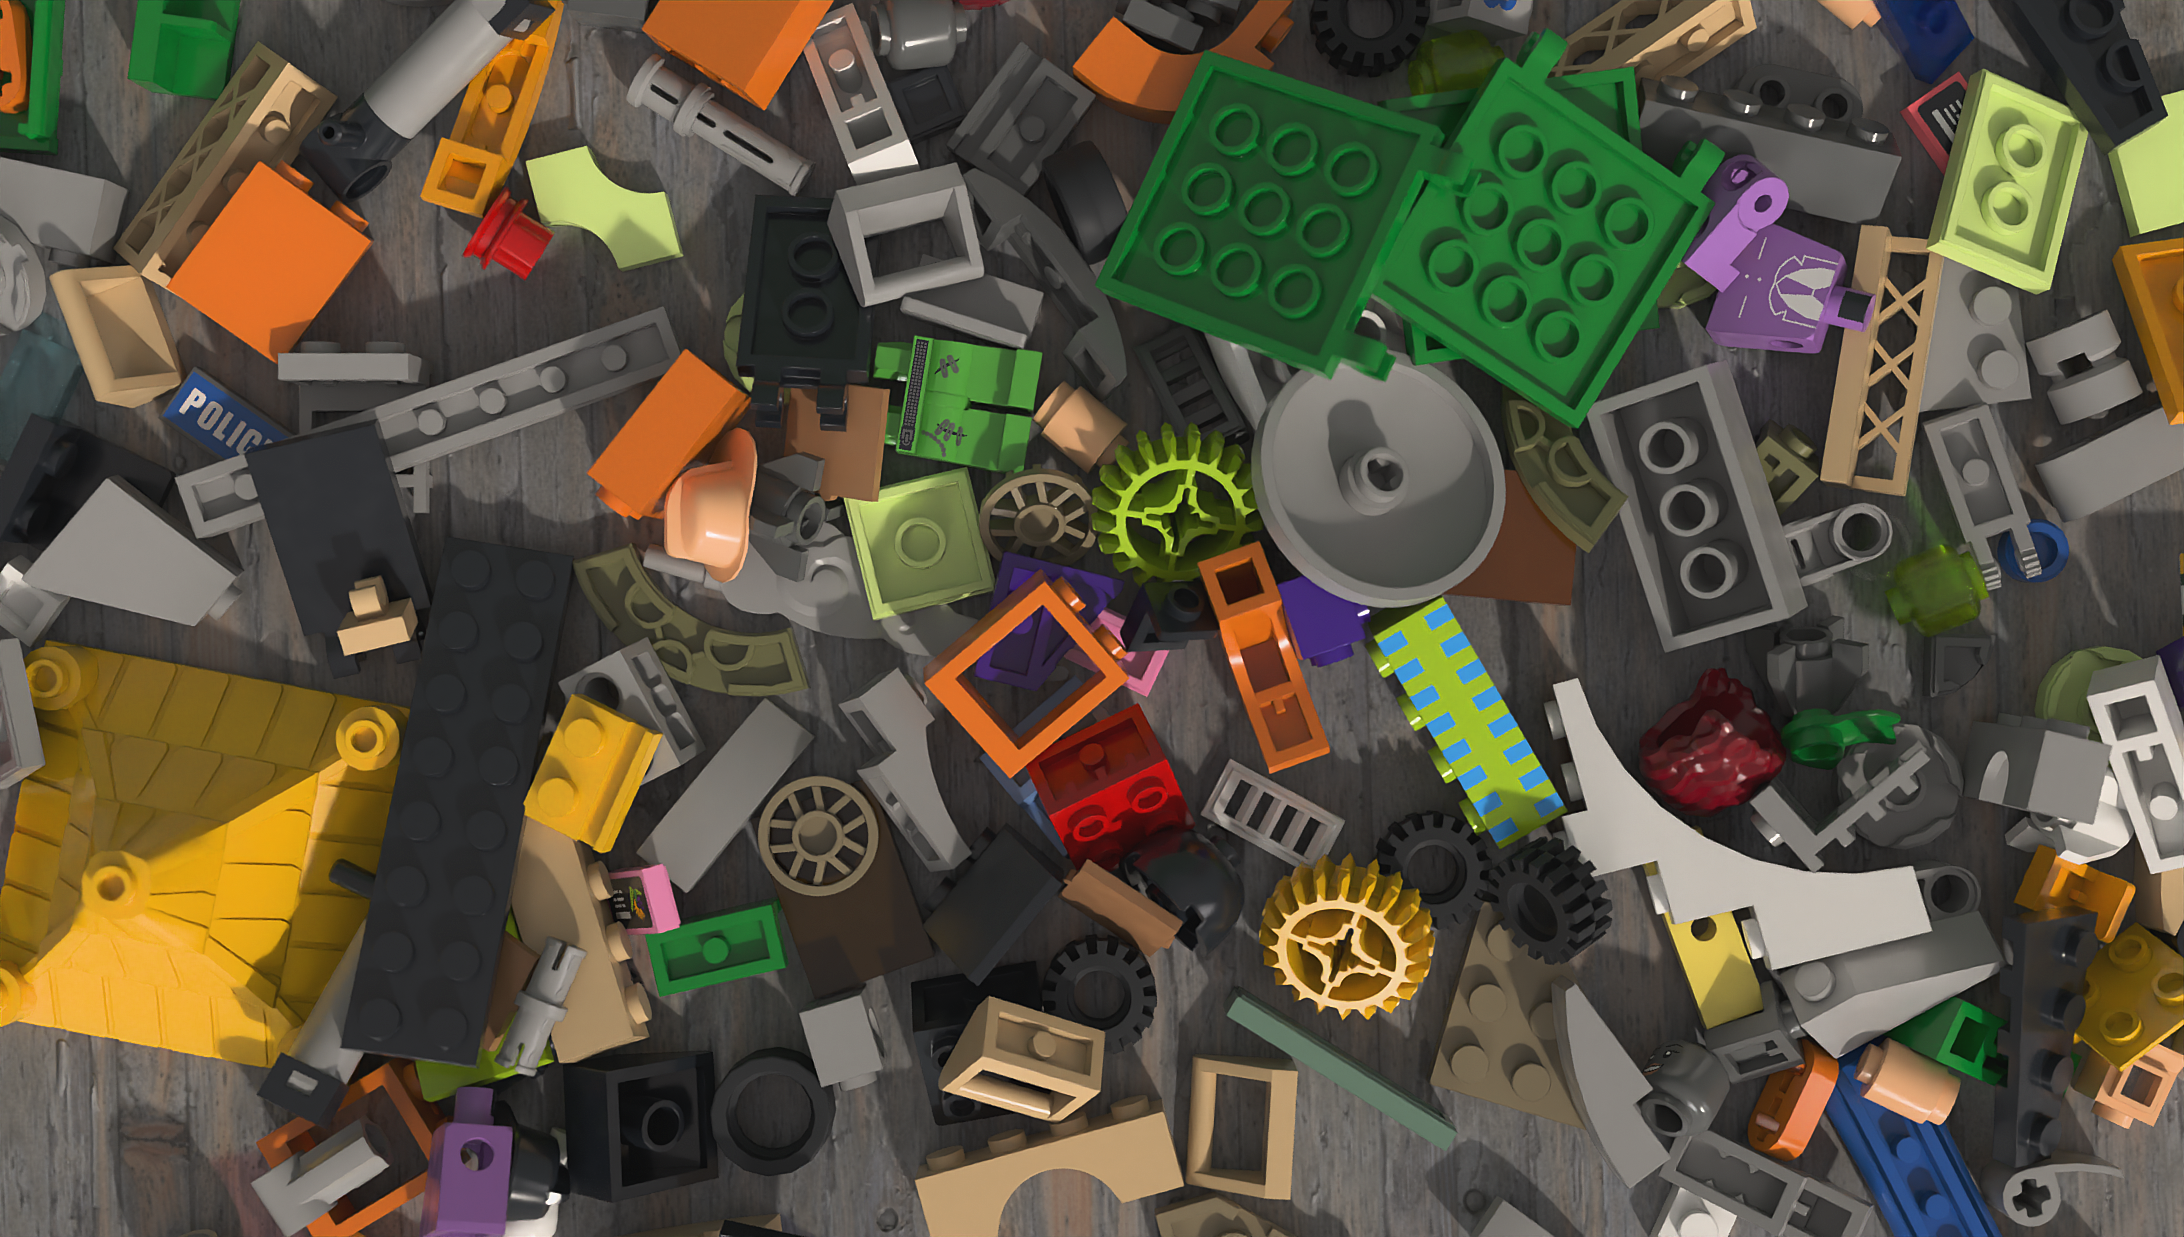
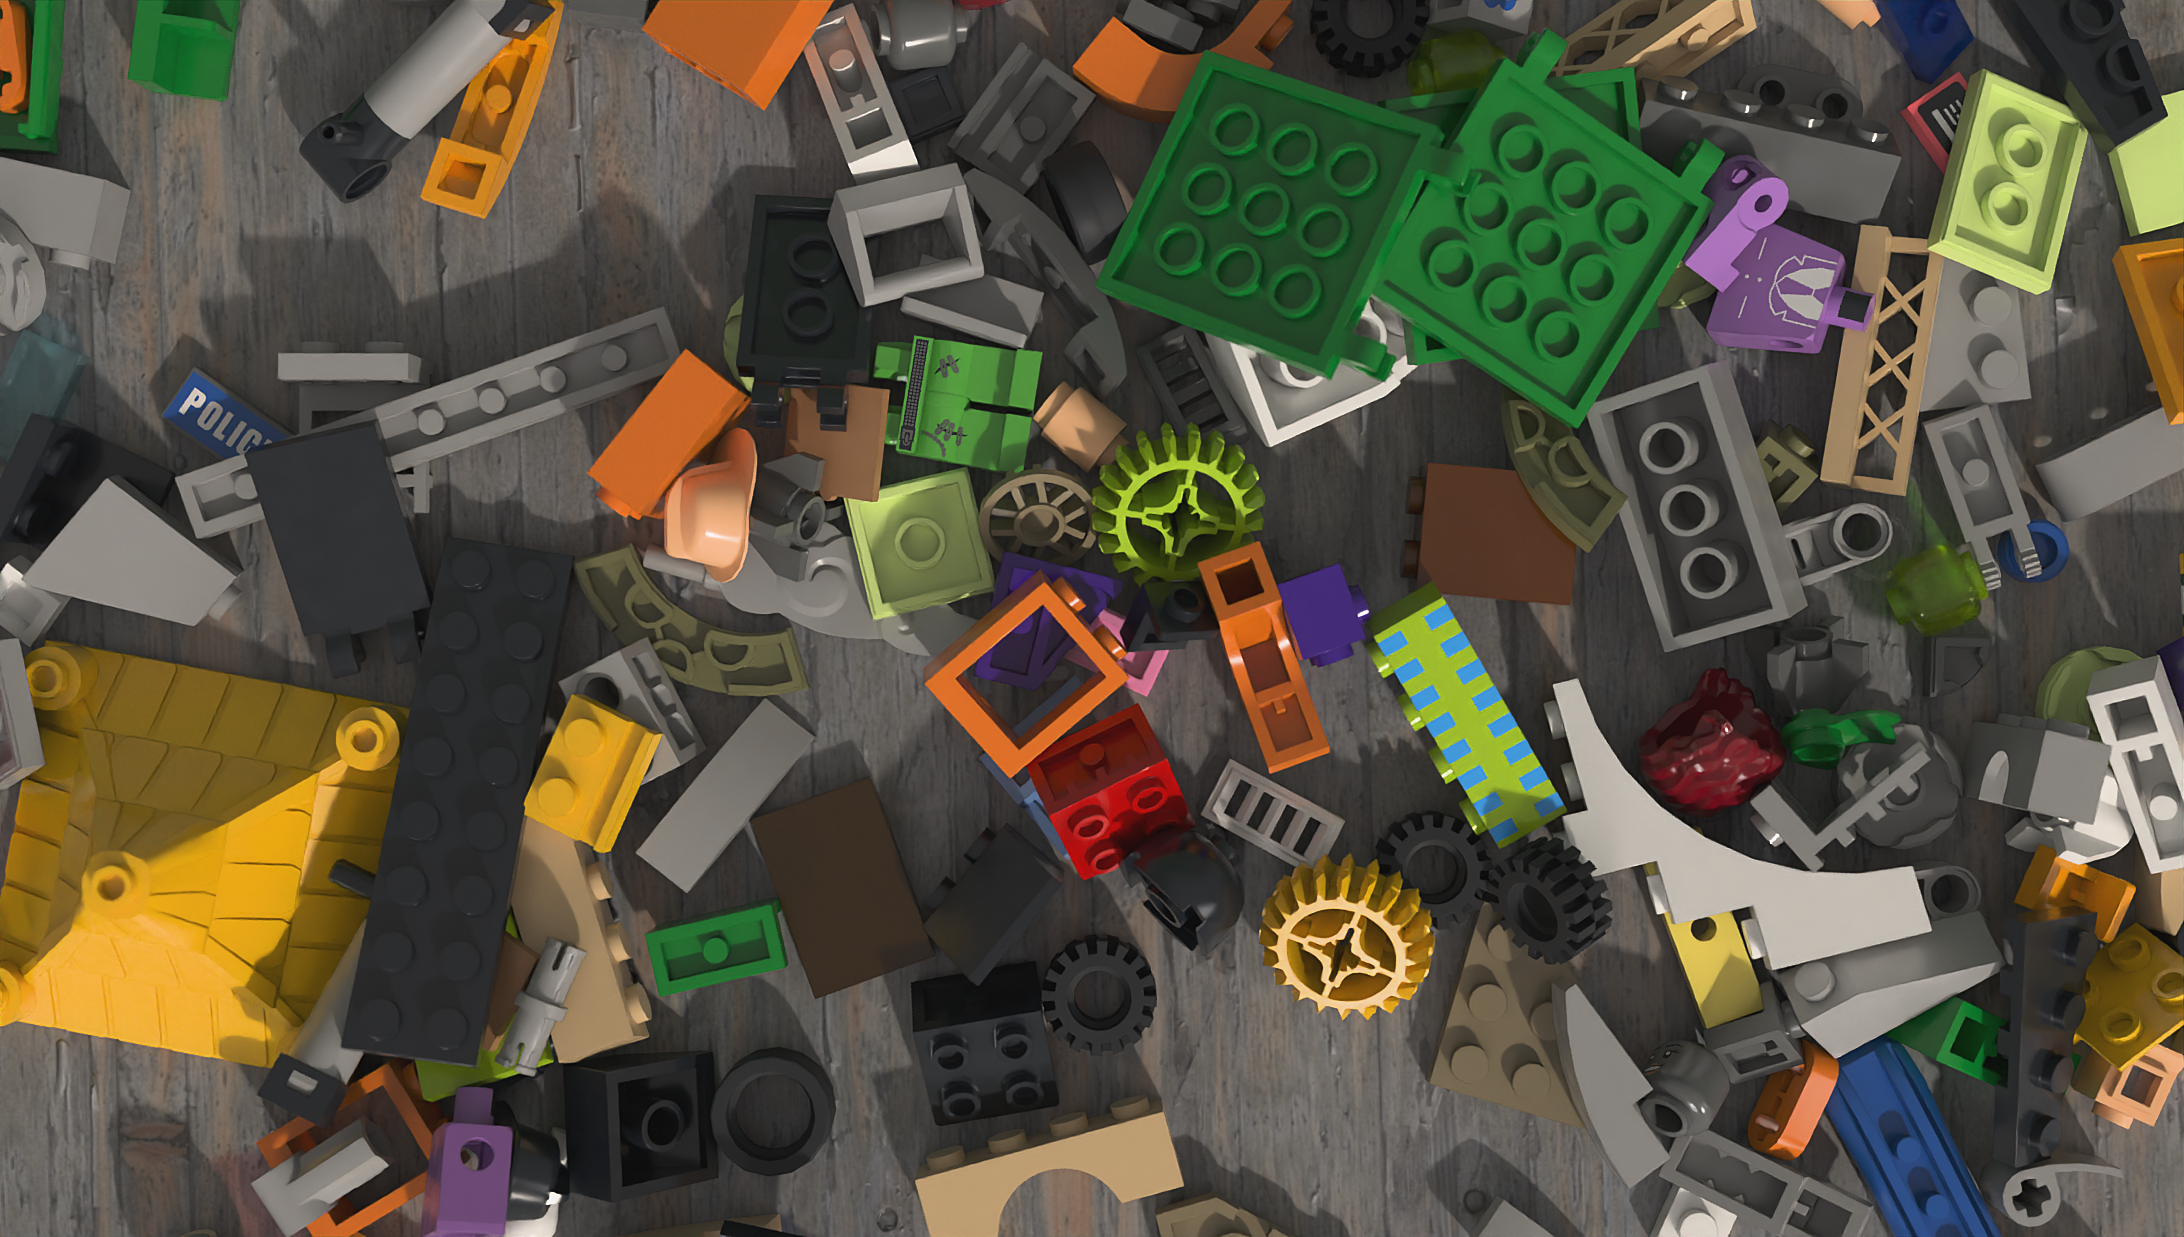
tan tile [49,265,187,408] -> none
tan fence [113,41,338,298] -> none
orange brick [166,159,374,365] -> none
tan tile [337,575,418,656] -> none
red piece [462,186,556,281] -> none
yellowish green tile [525,146,684,272] -> none
tile [607,864,681,935] -> none
light grey pin [626,53,816,197] -> none
dark tan wheel [758,775,879,896] -> none
light grey brick [799,985,889,1091] -> none
light grey slope [838,667,972,872] -> none
tan tile [938,996,1105,1124] -> none
medium nougat piece [1058,859,1183,957] -> none
tan tile [1185,1054,1298,1200] -> none
sand green tile [1223,986,1458,1152] -> none
light grey dish [1251,349,1506,608] -> none
light nougat brick [1854,1038,1961,1125] -> none
light grey wheel [2025,309,2143,425] -> none

